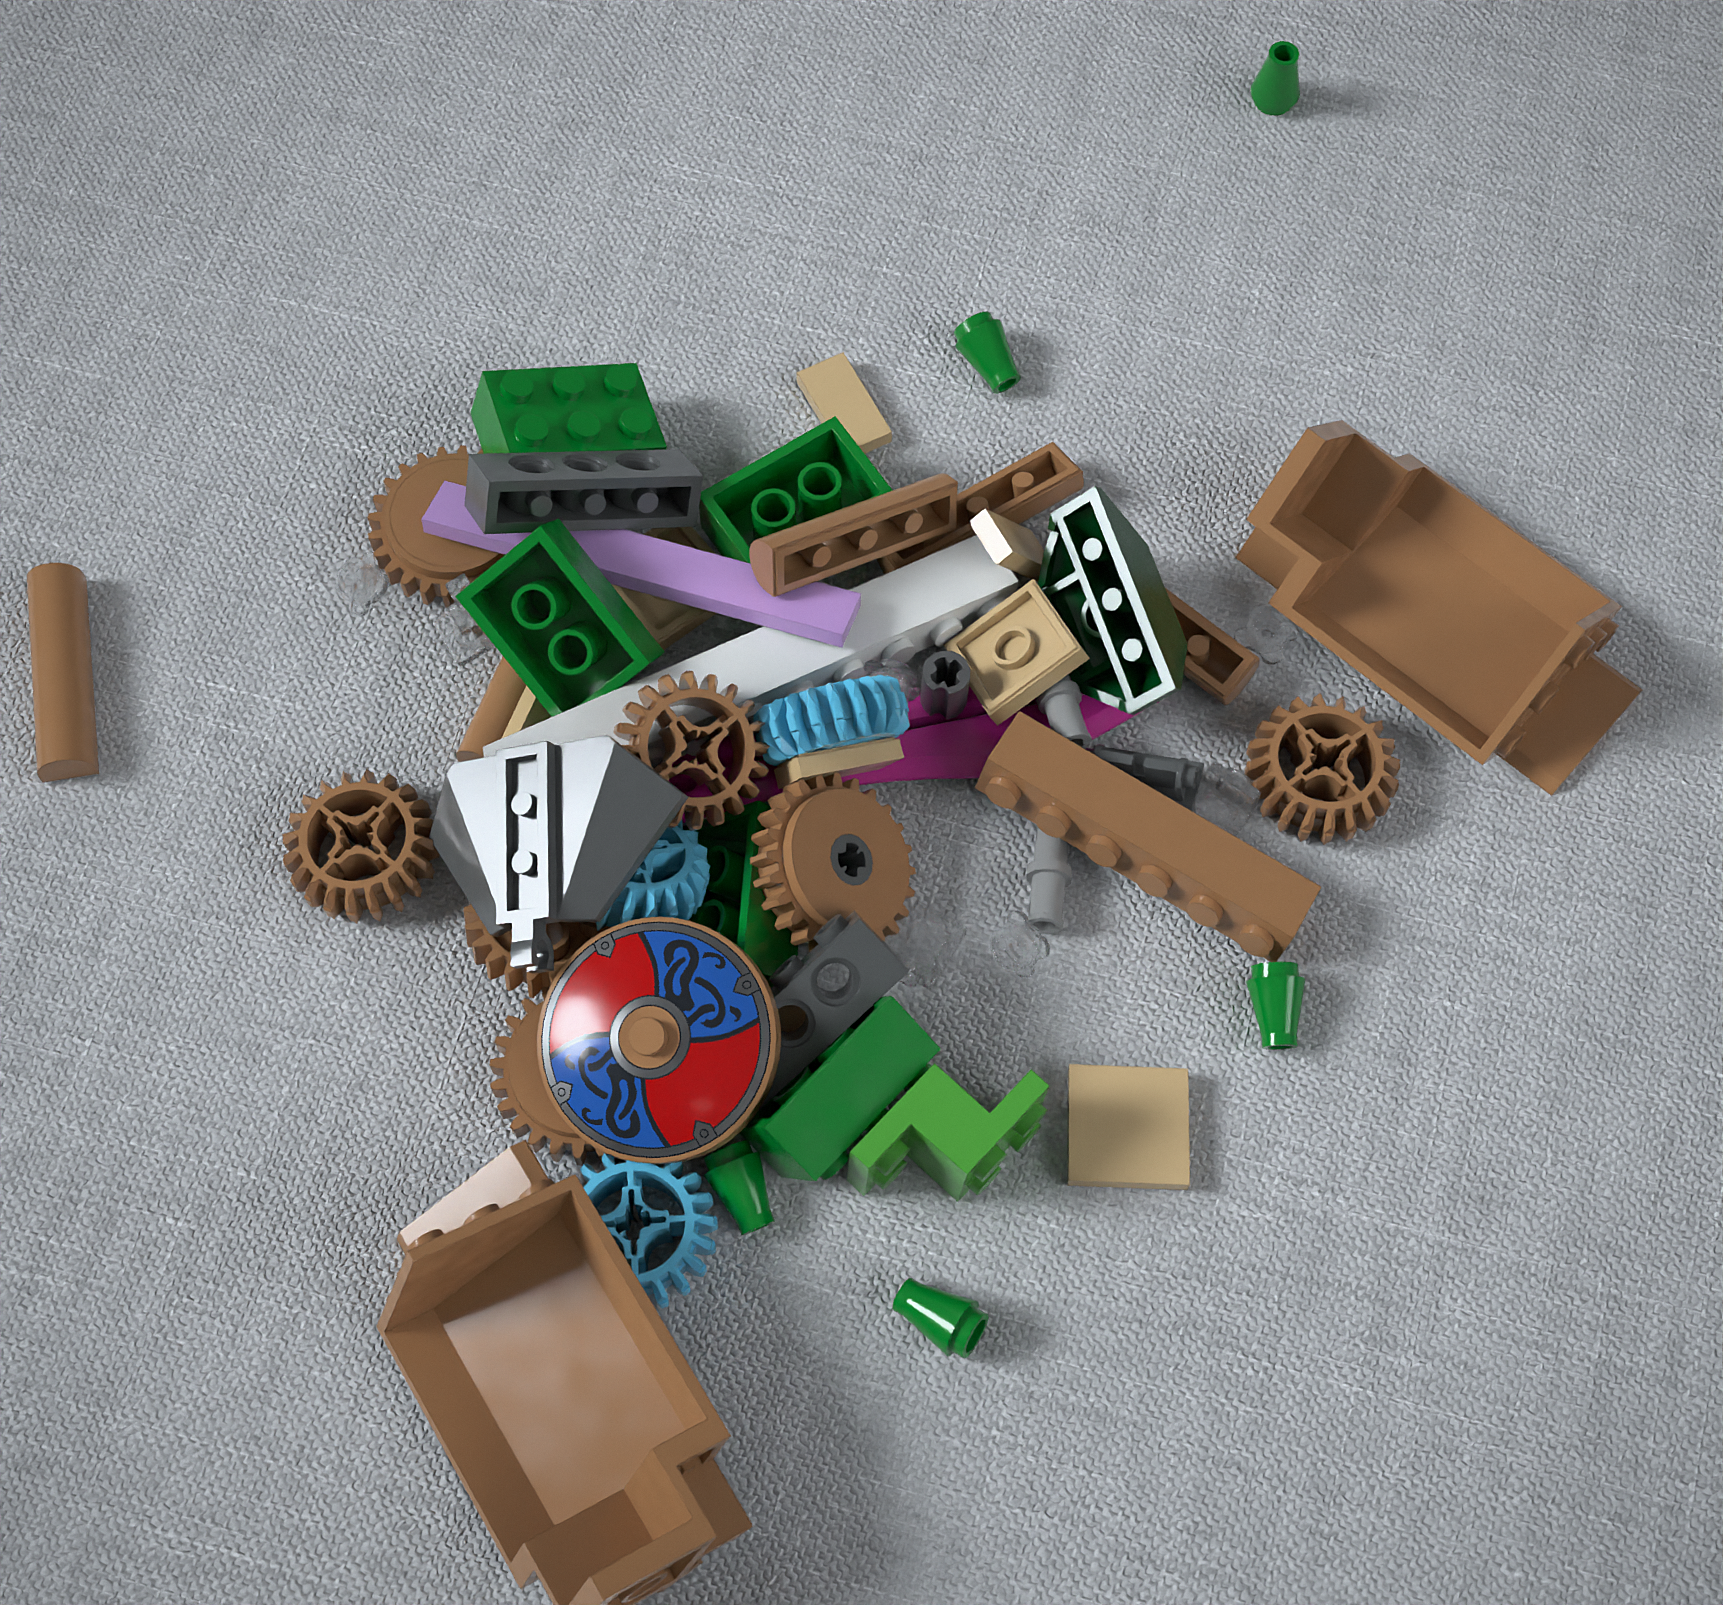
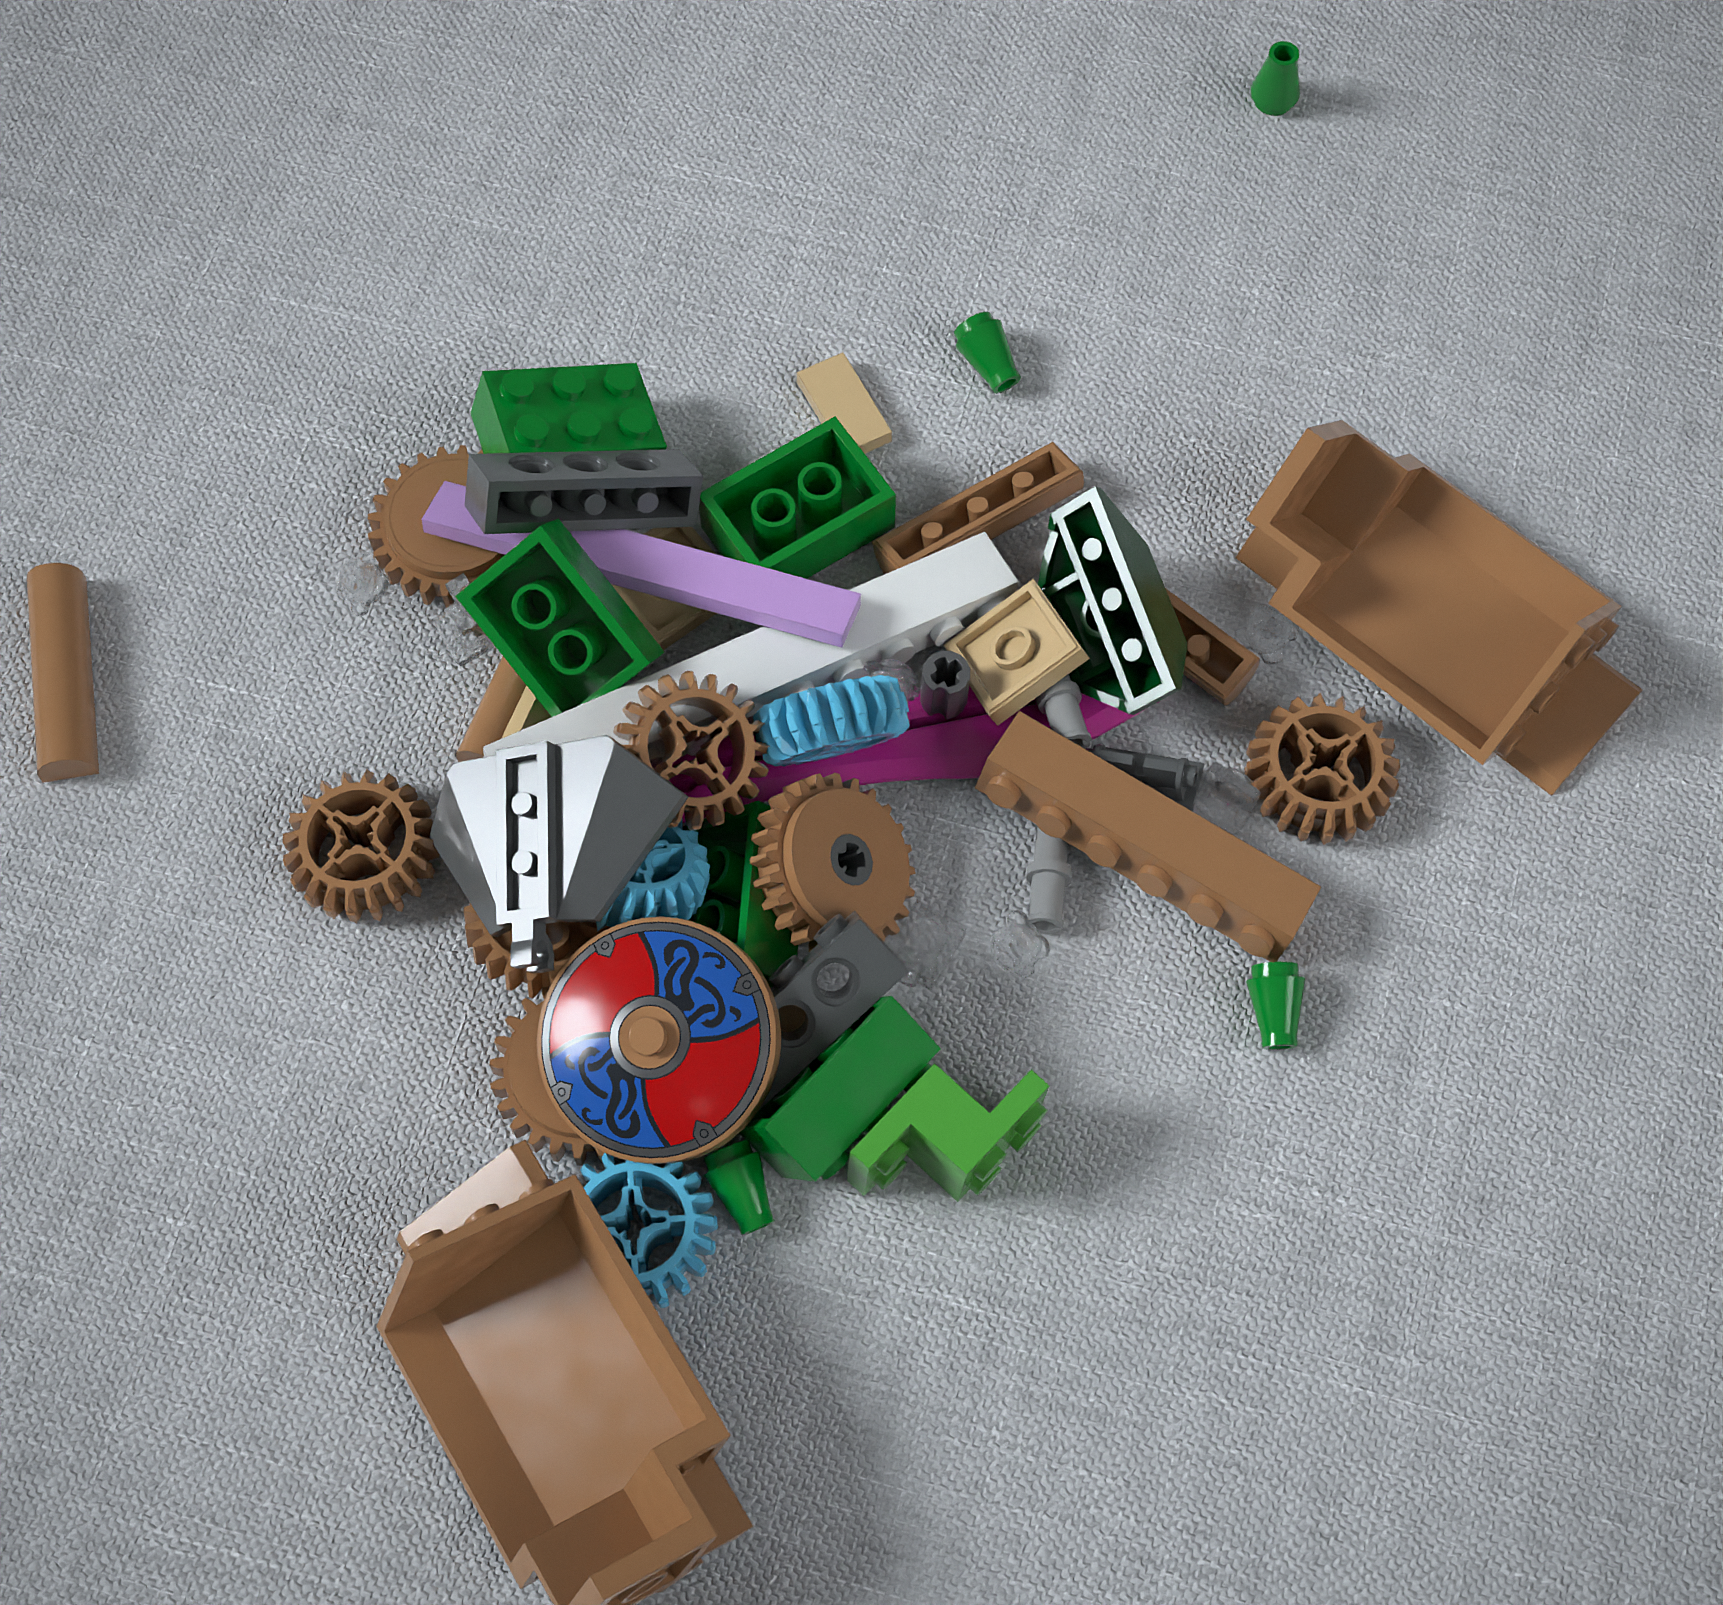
medium nougat brick [749,473,958,597] -> none
tan tile [774,737,904,789] -> none
green cone [892,1277,989,1359] -> none
tan tile [970,509,1044,582] -> none
tan tile [1067,1064,1190,1190] -> none

